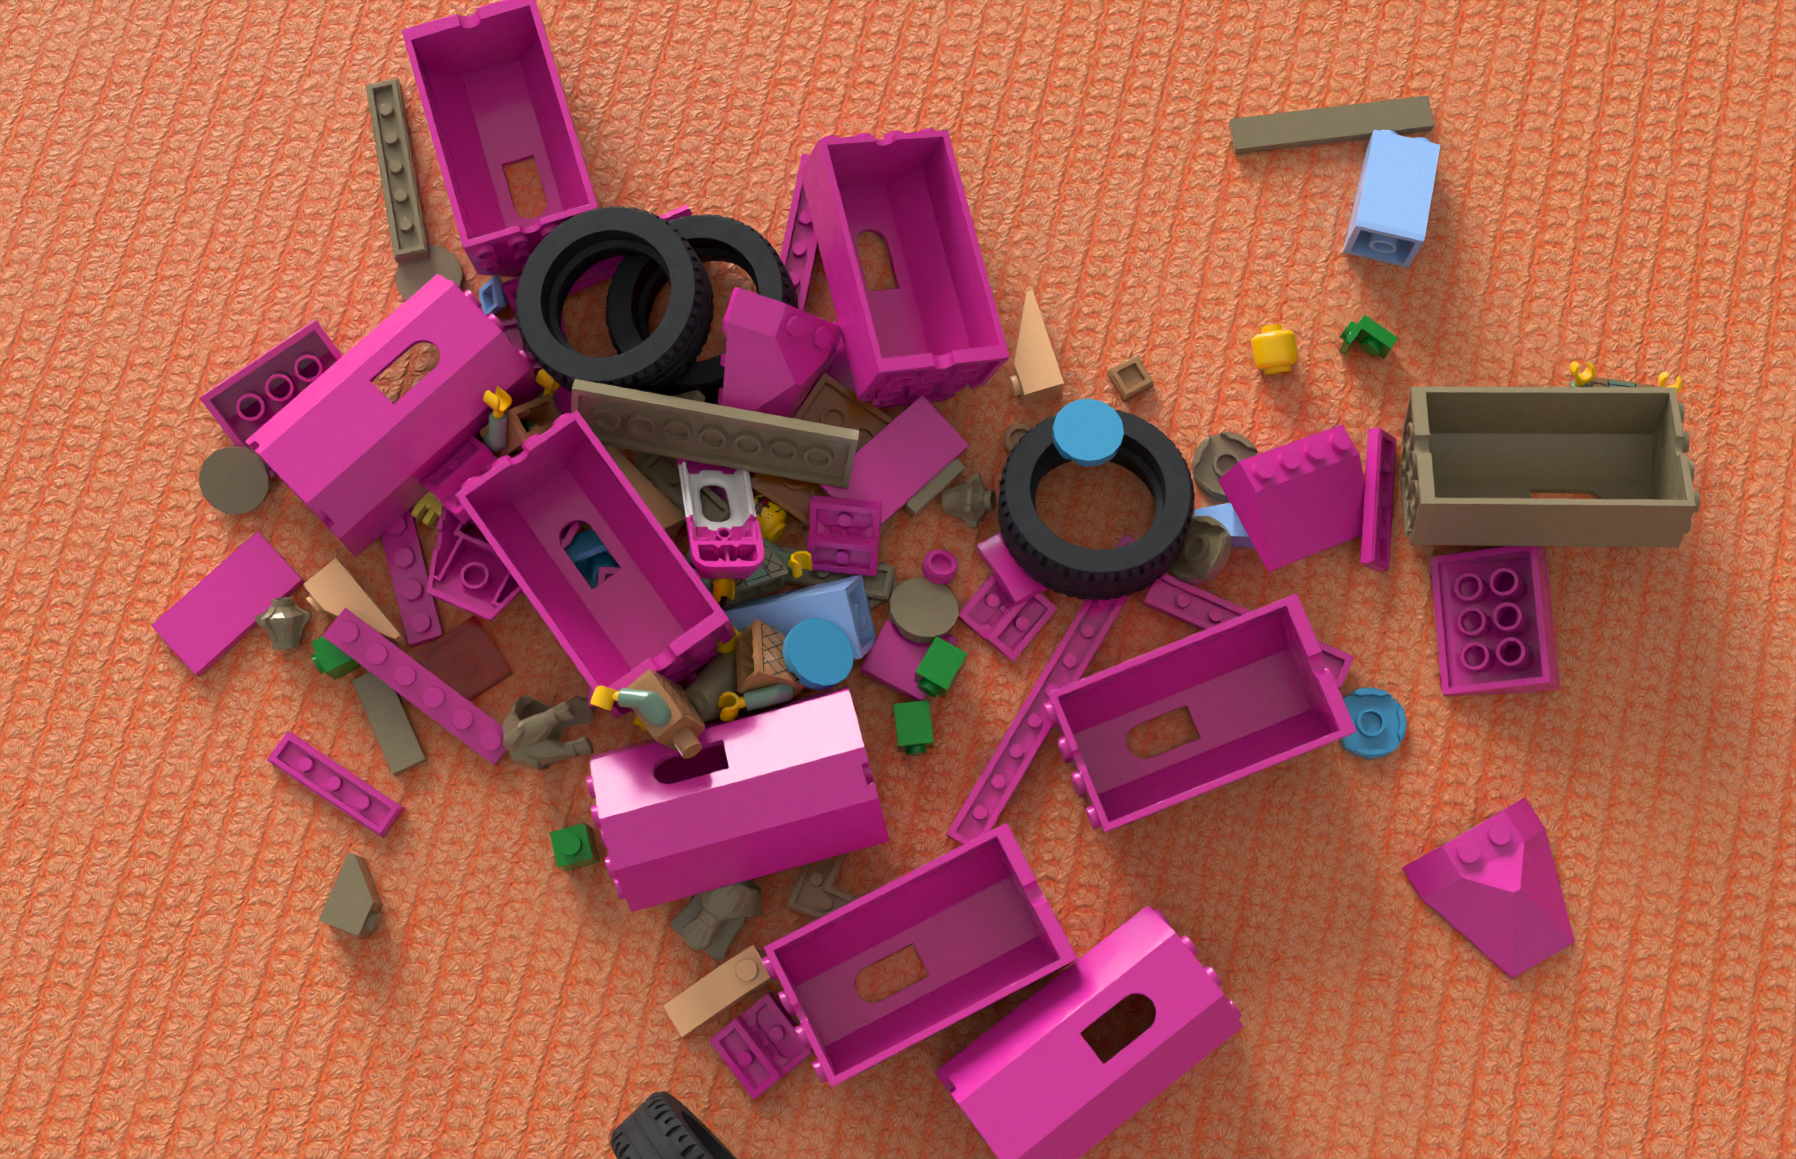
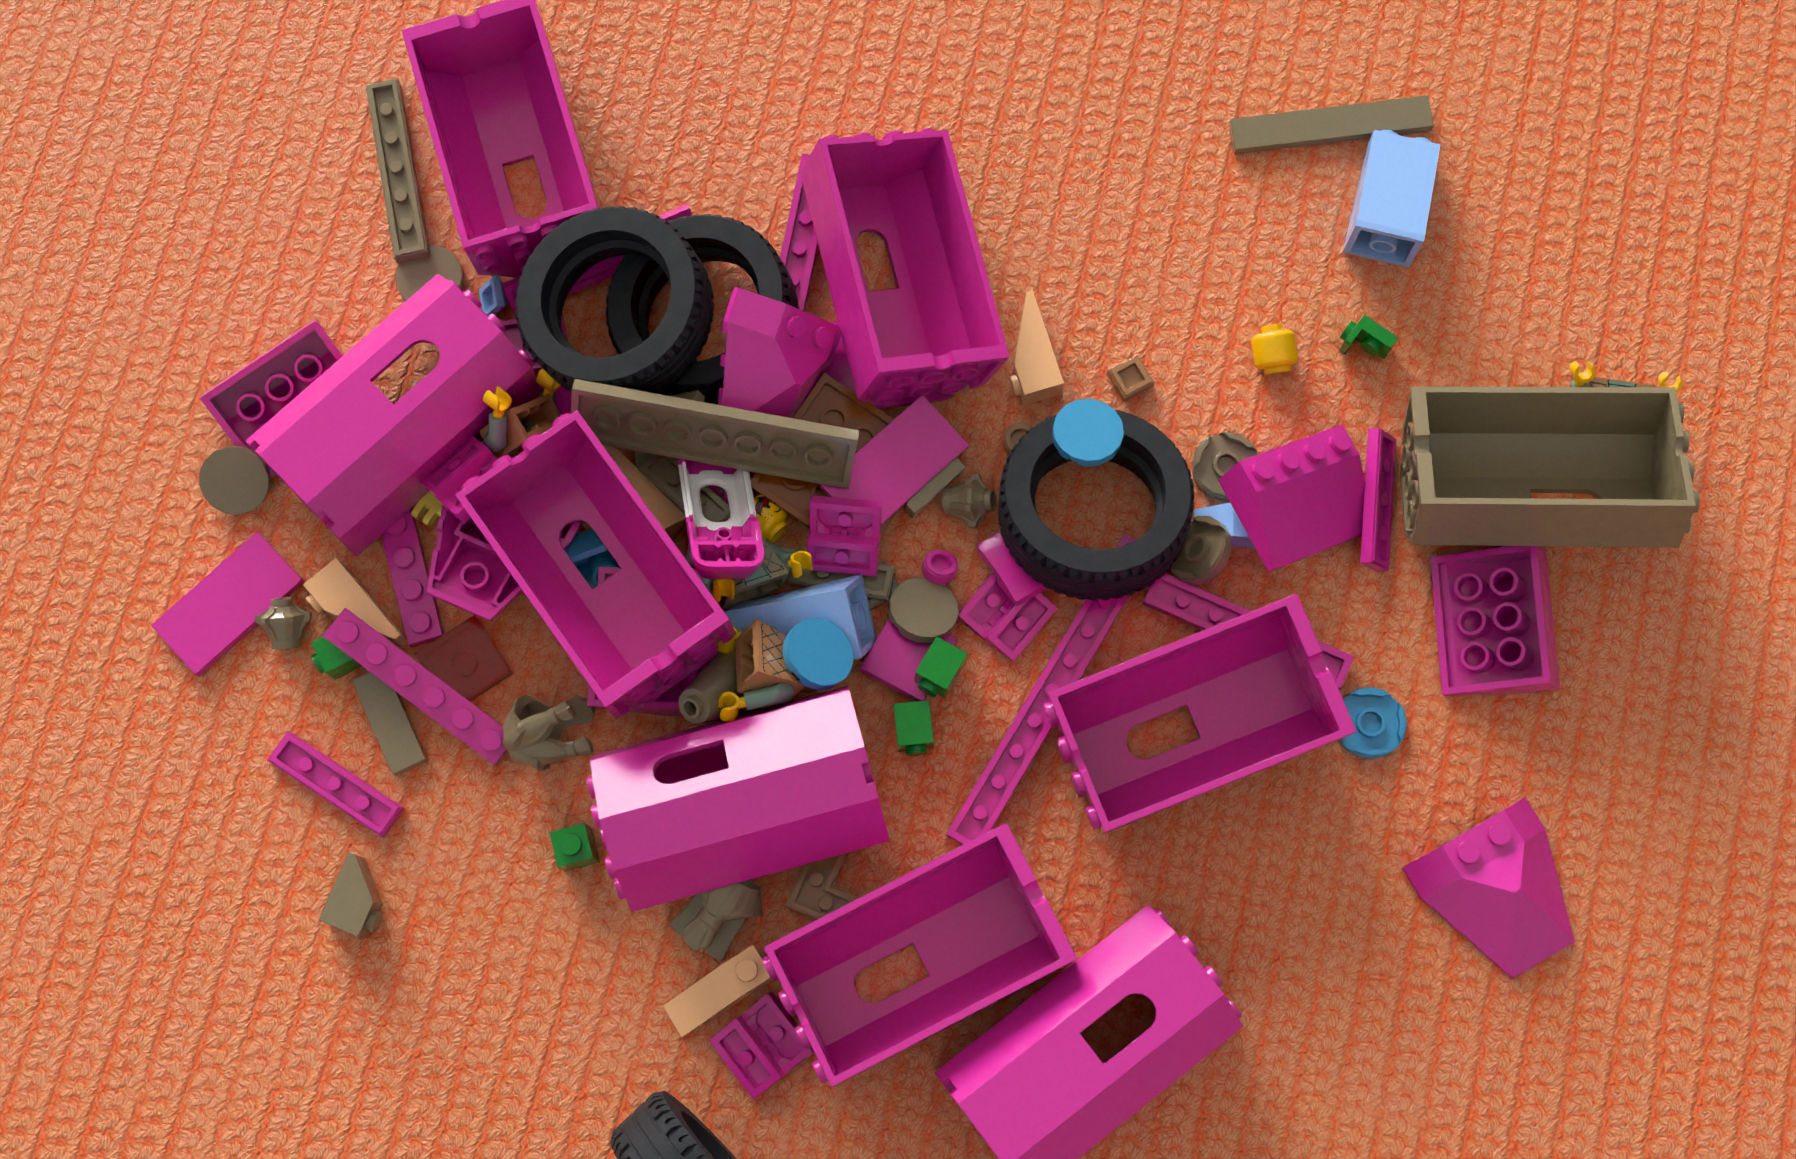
torso [590,668,705,759] -> none

